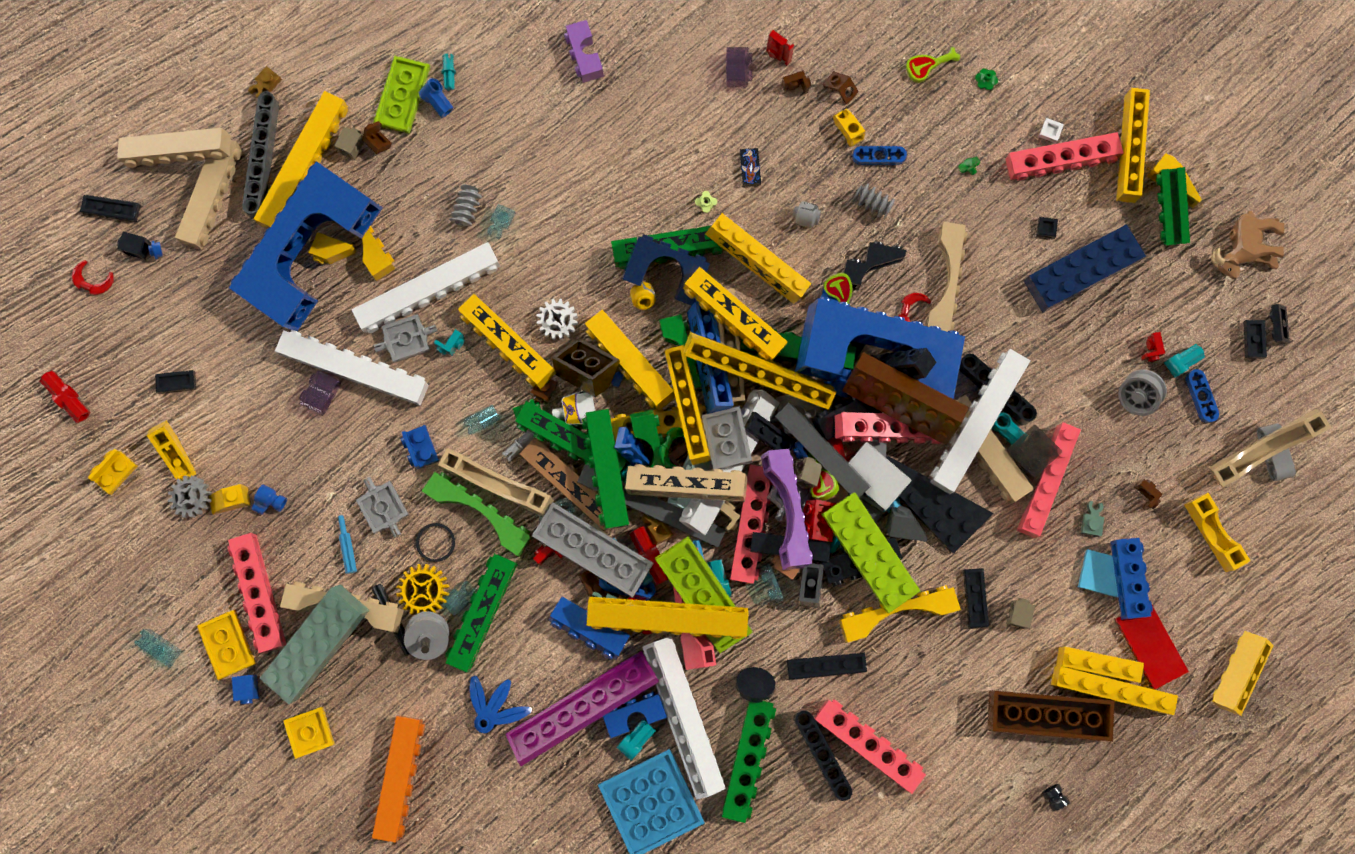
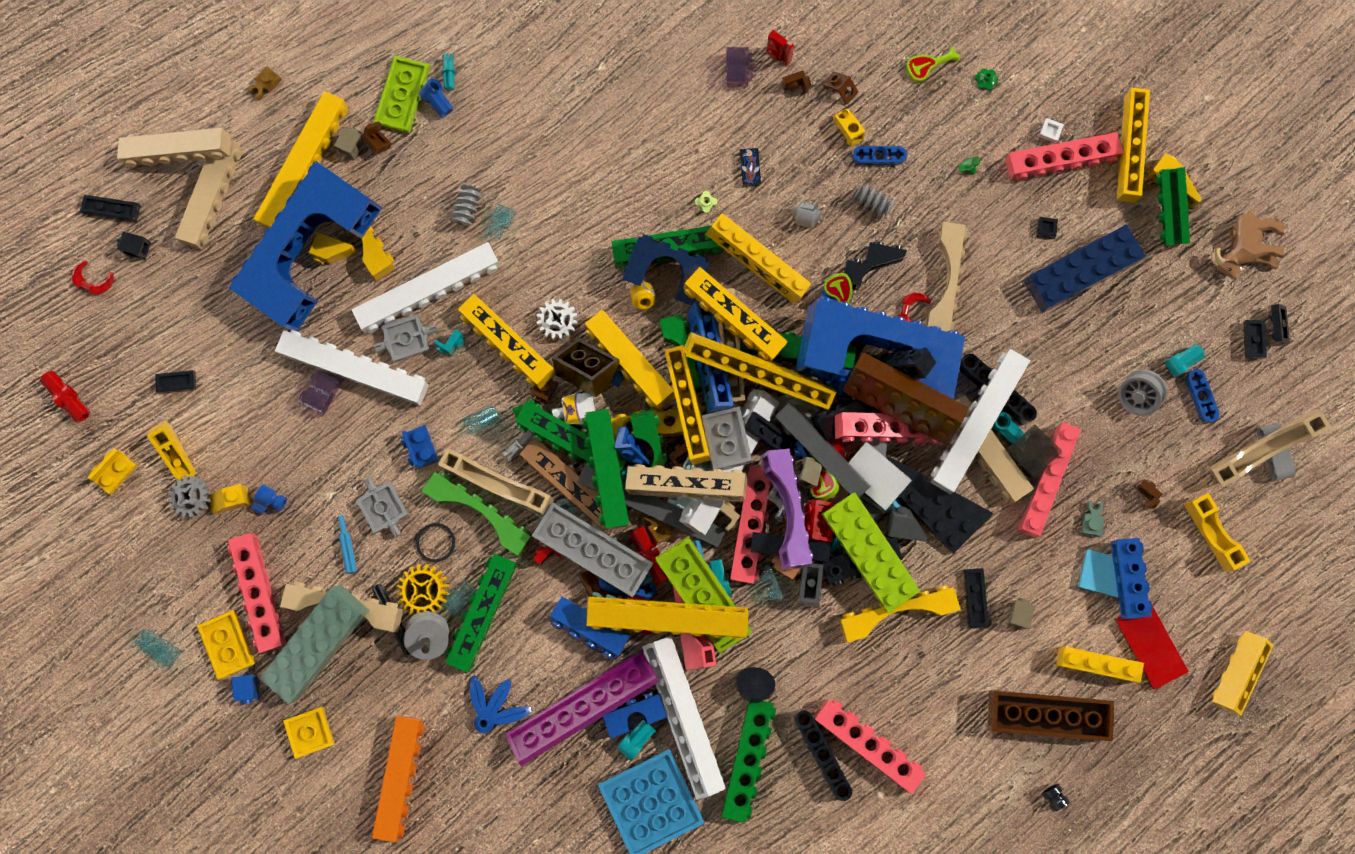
blue plate [148,241,163,260] -> none
dark grey beam [242,91,279,219] -> none
medium lavender arch [564,20,604,83] -> none
green piece [659,427,686,469] -> none
black tile [786,652,867,680] -> none
yellow brick [1050,666,1178,715] -> none
red bracket [1141,332,1166,362] -> none

